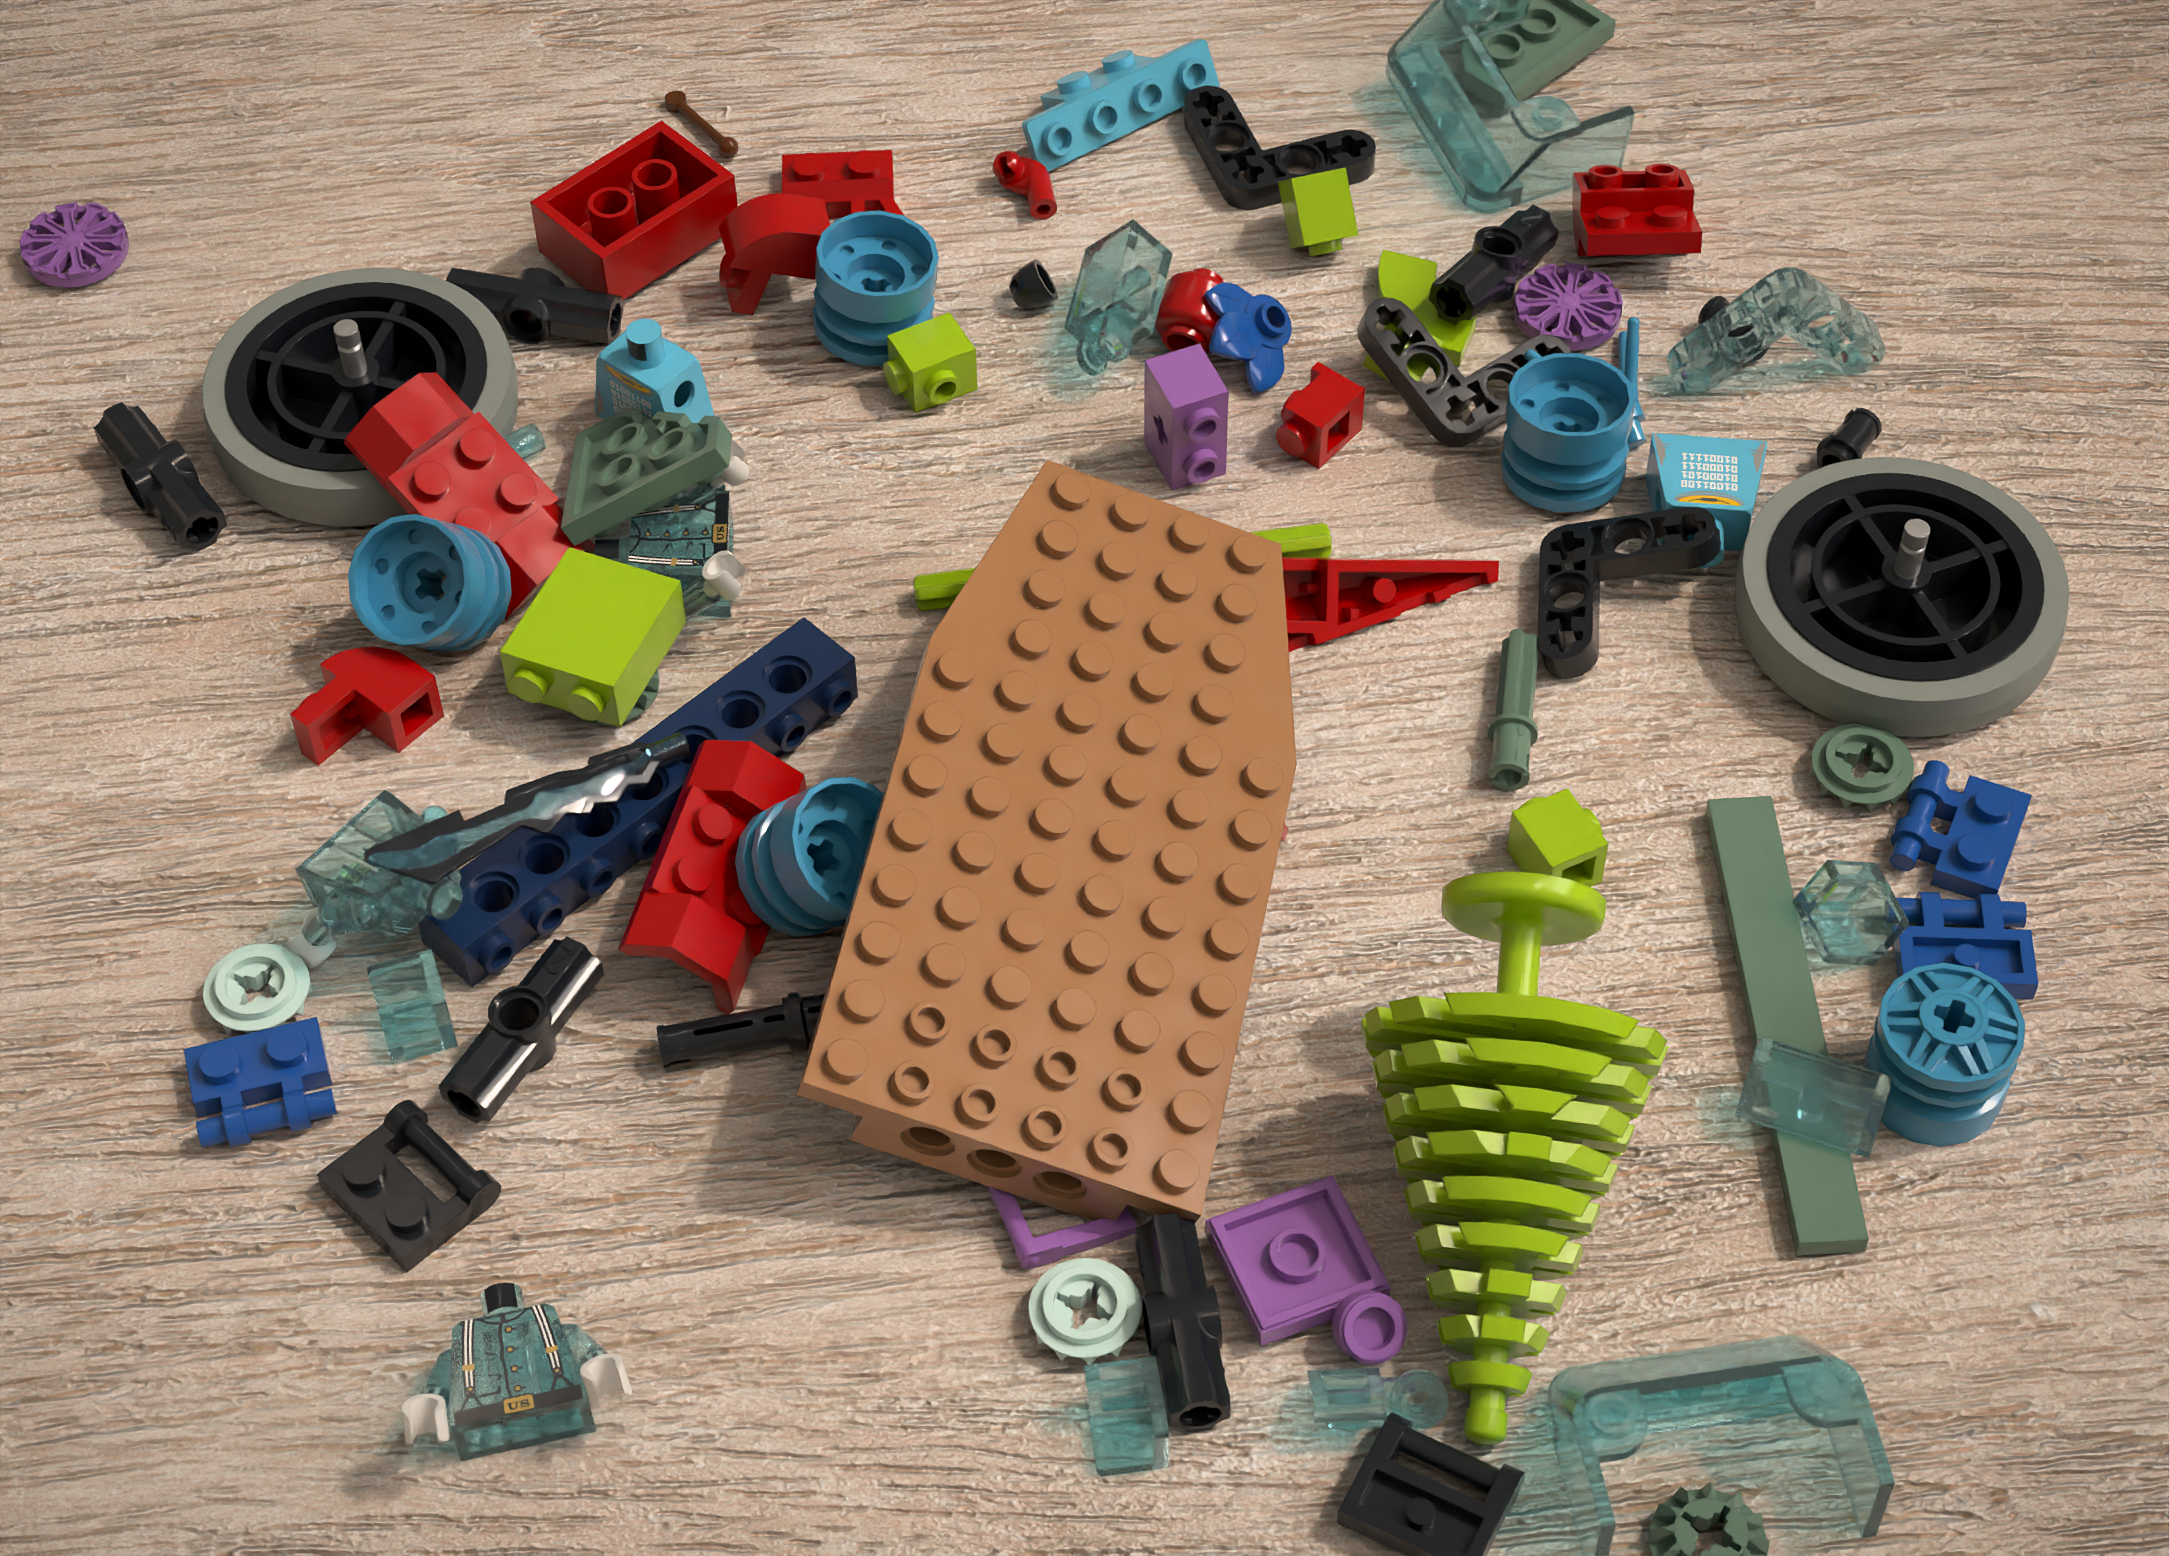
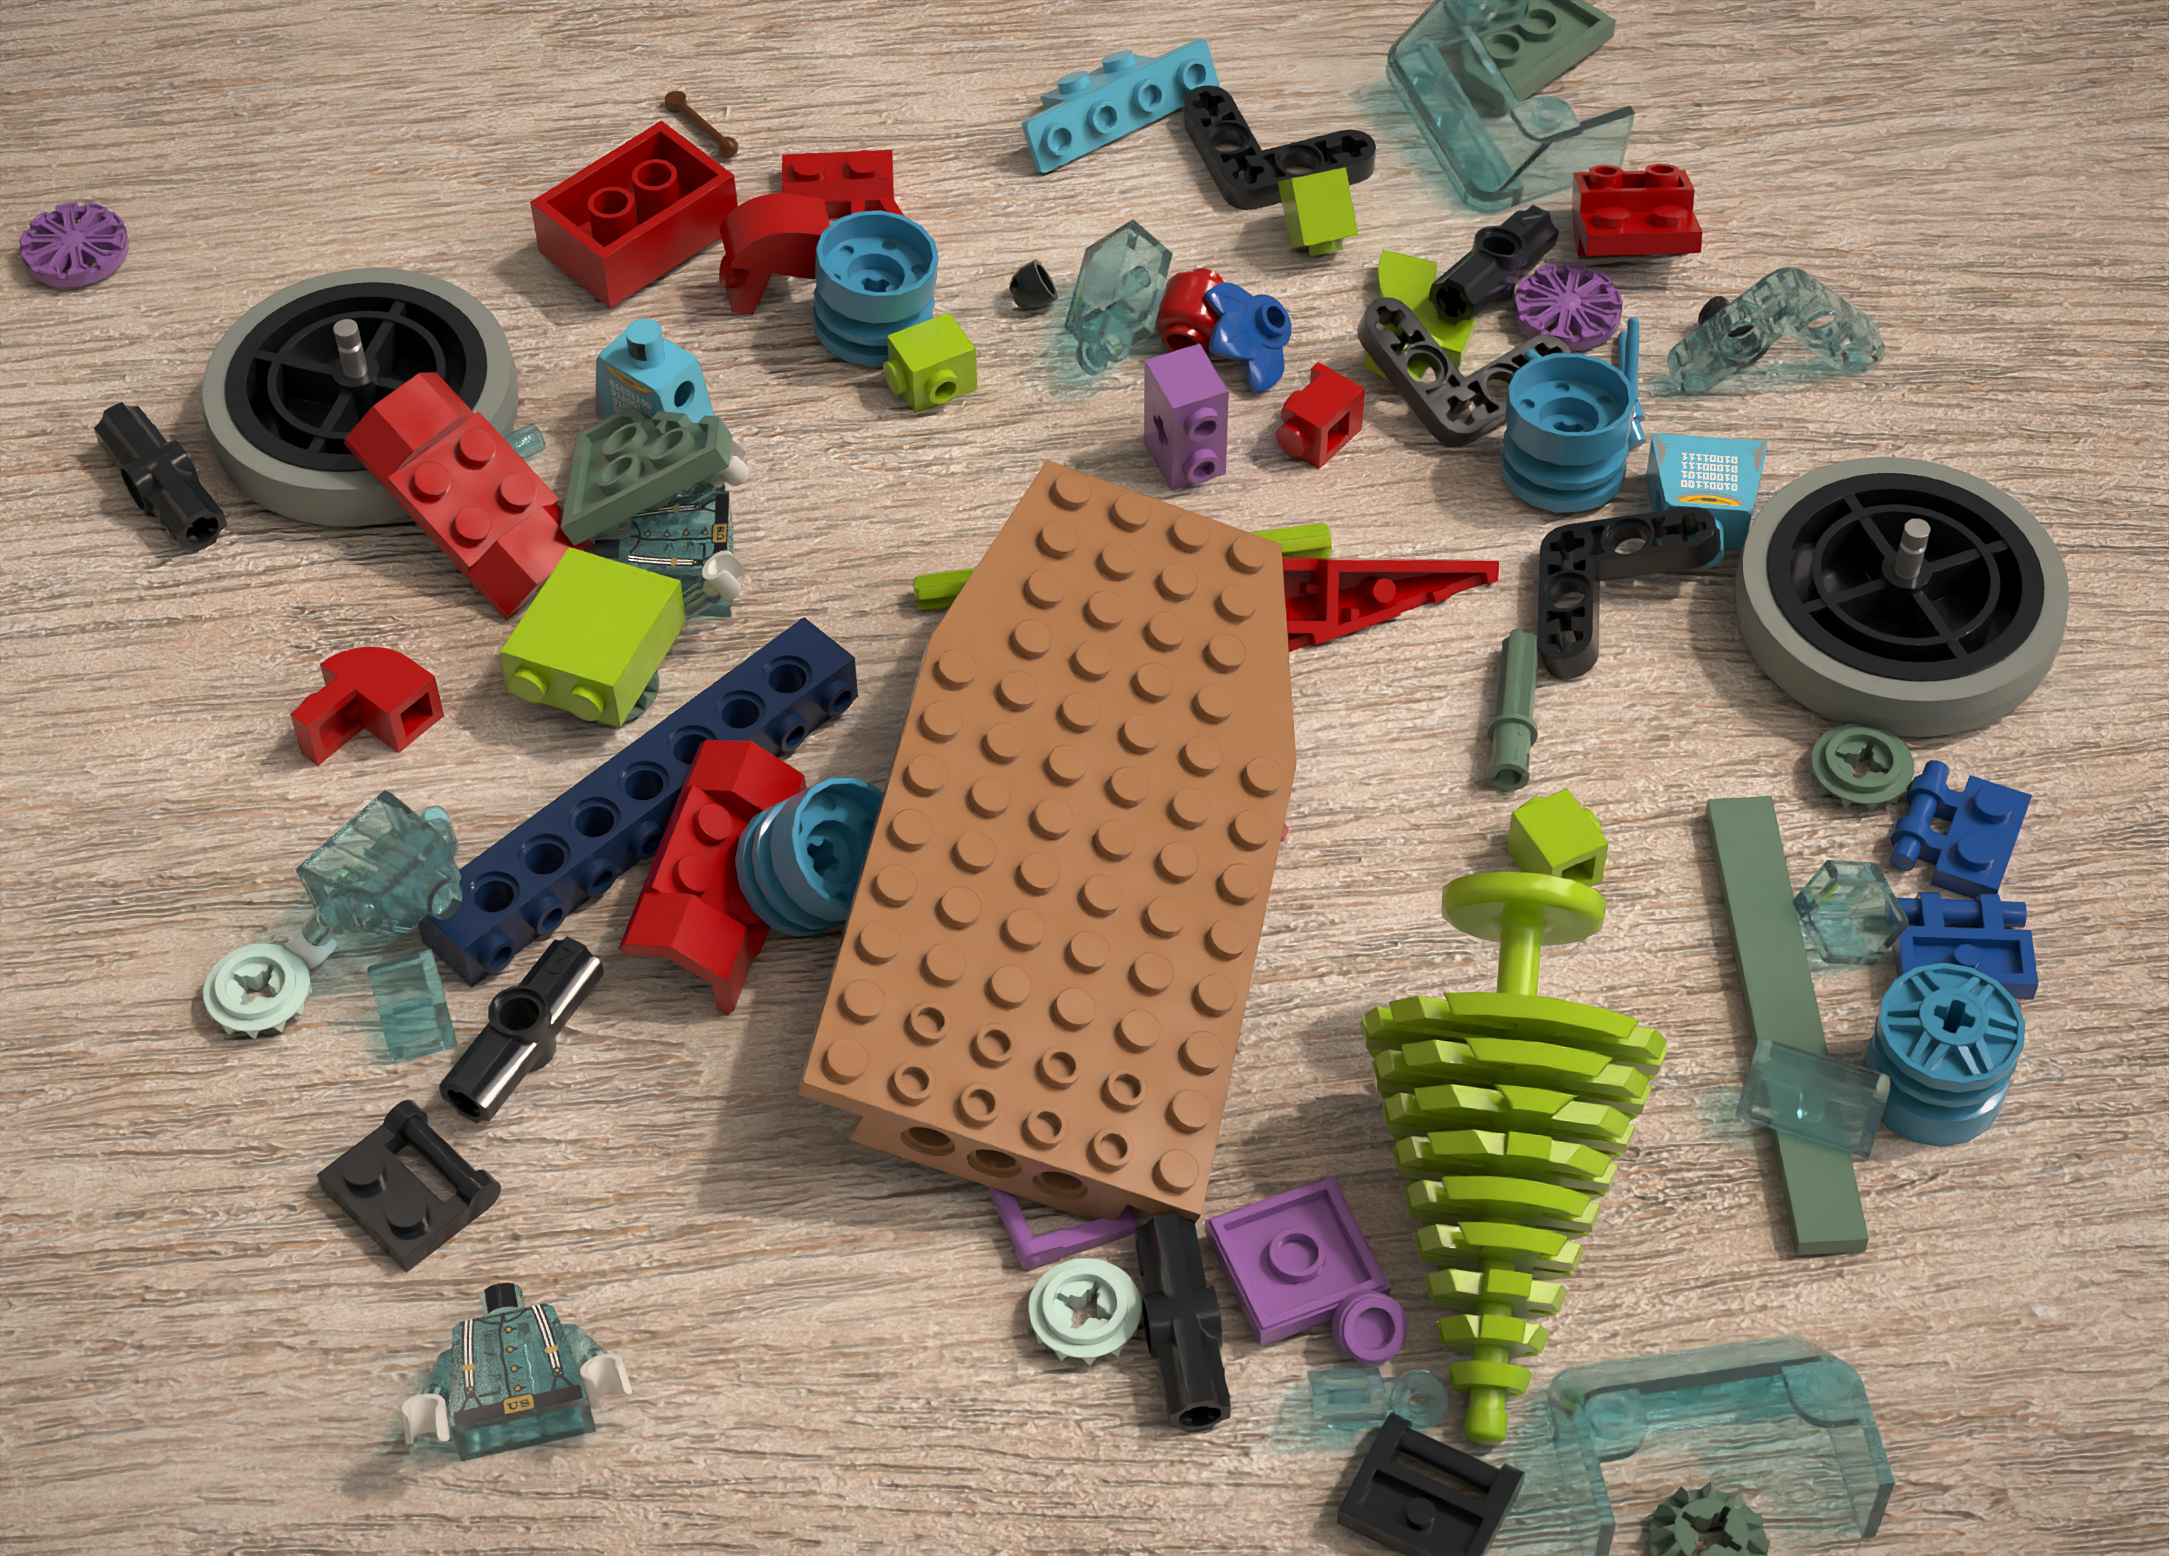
blue plate [183,1017,338,1148] -> none
dark azure wheel [348,514,512,653] -> none
black sword [364,732,690,885] -> none
black piece [446,268,624,344] -> none
black pin [656,991,825,1069] -> none
red arm [992,150,1057,220] -> none
clear light blue panel [1084,1356,1169,1476] -> none
black pin [1817,408,1882,468] -> none

